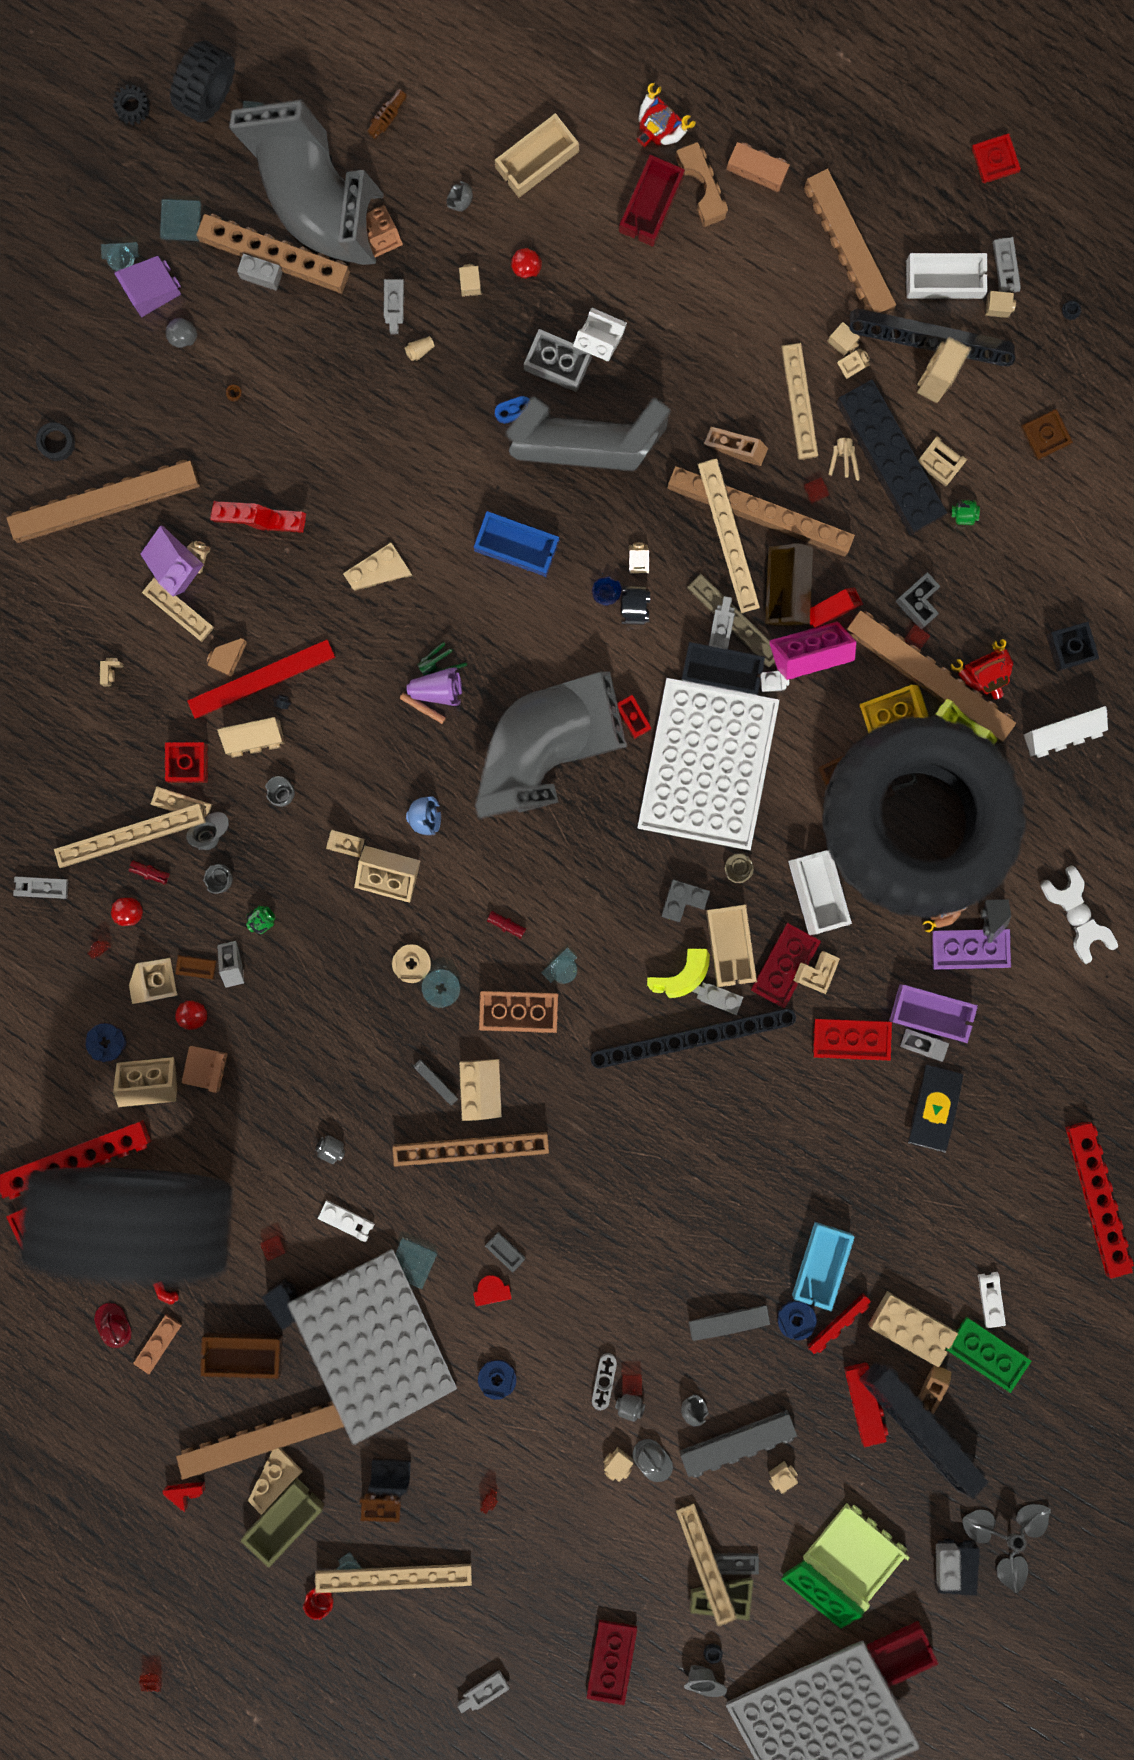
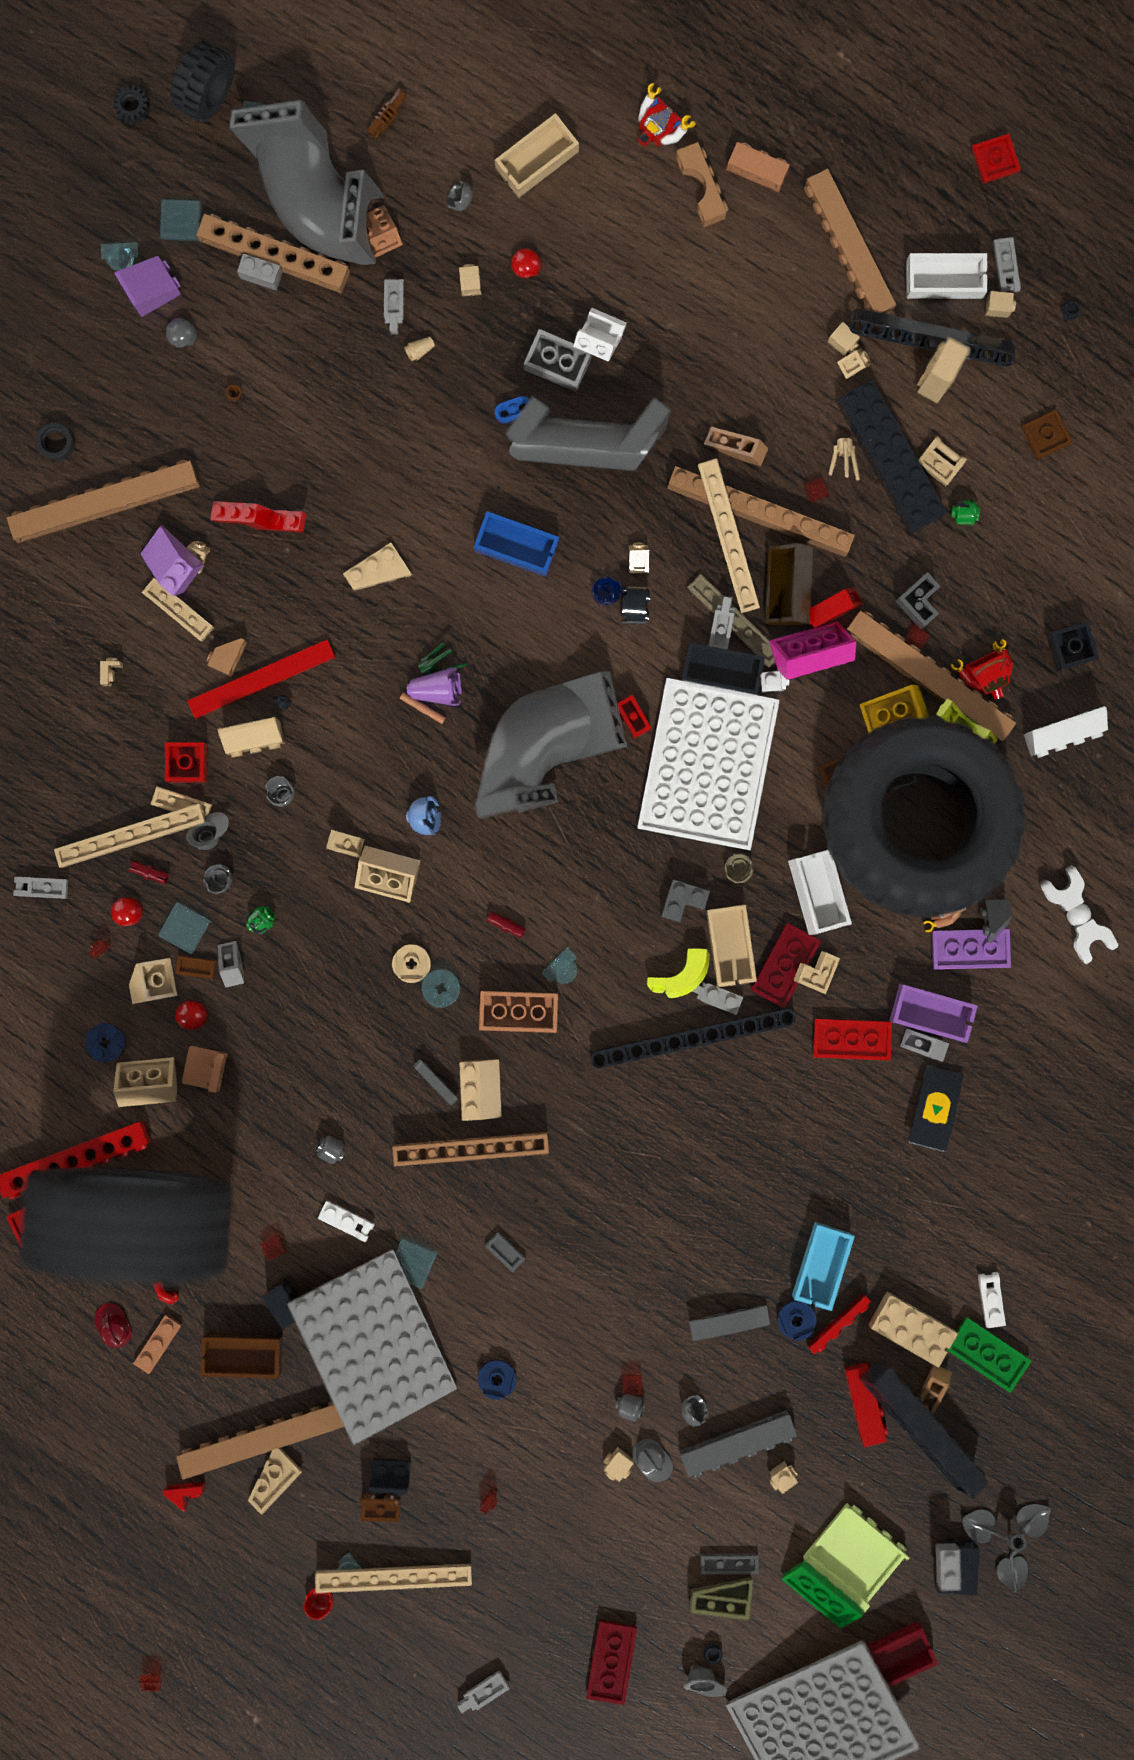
olive piece [241,1478,325,1568] -> none
red piece [473,1275,512,1306] -> none
light grey beam [592,1353,617,1410] -> none
dark red piece [619,155,685,247] -> none
tan tile [676,1504,736,1626] -> none
tan tile [782,343,818,460] -> none
red brick [1065,1121,1134,1279] -> none
none -> clear light blue tile [158,902,211,954]

